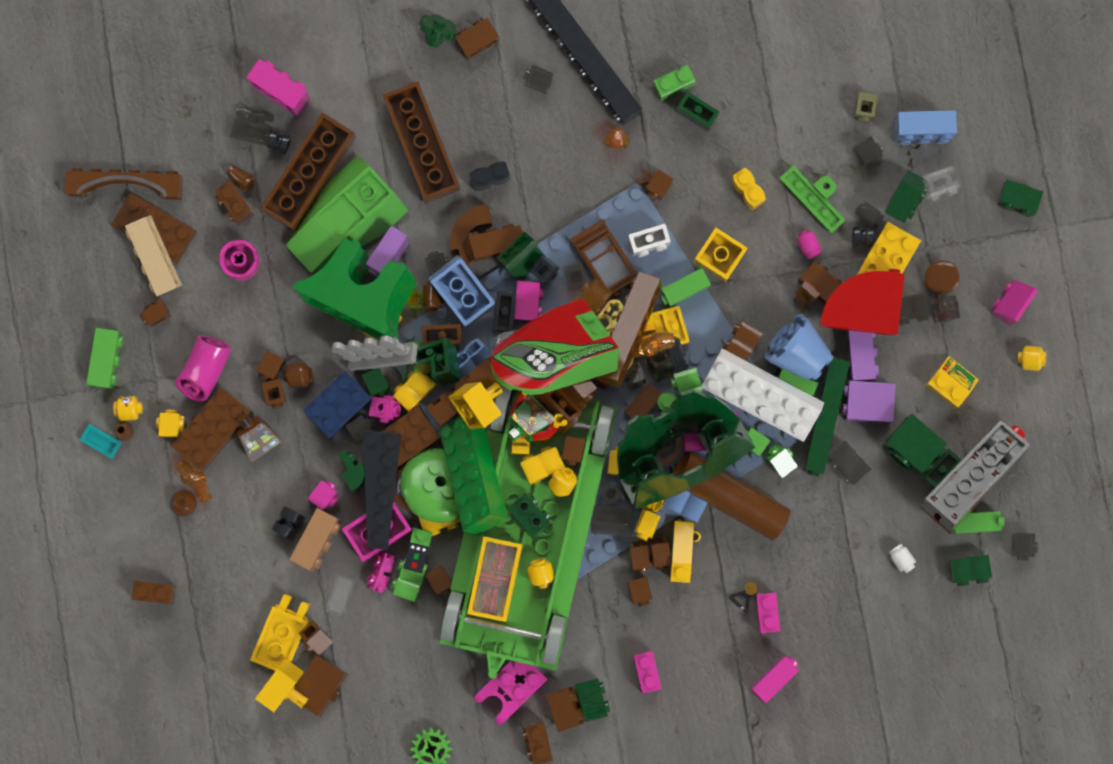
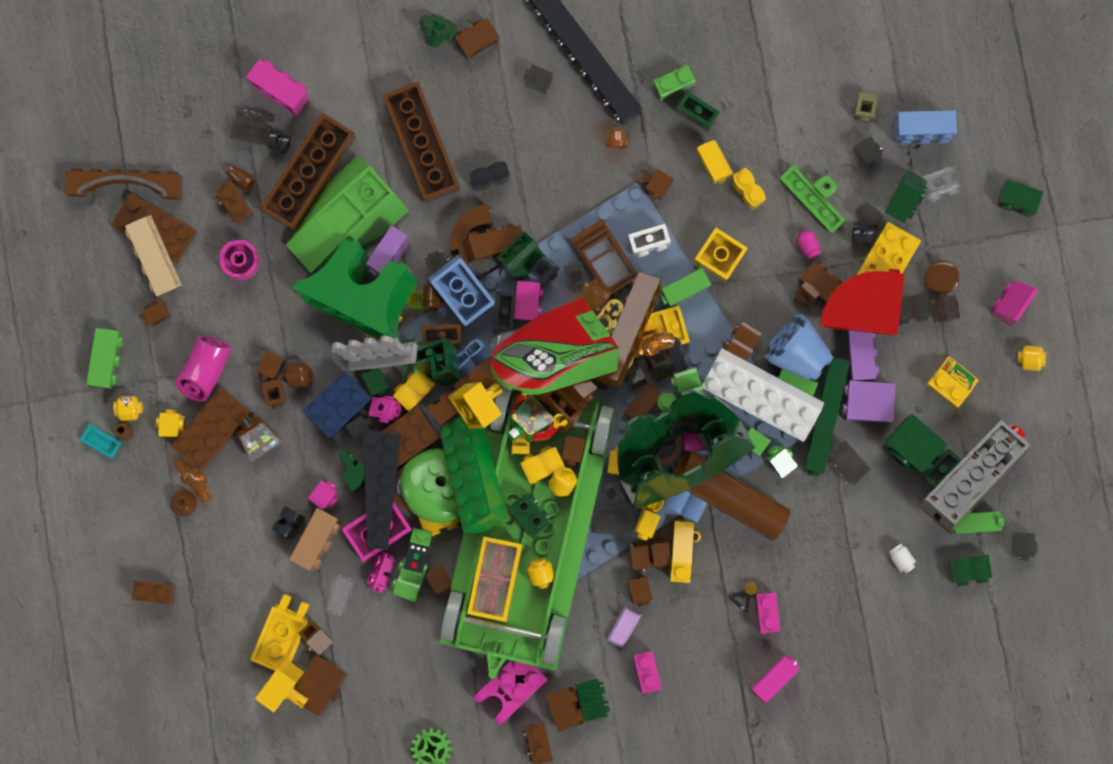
none -> lavender tile [607,606,641,649]
none -> yellow brick [696,140,734,185]

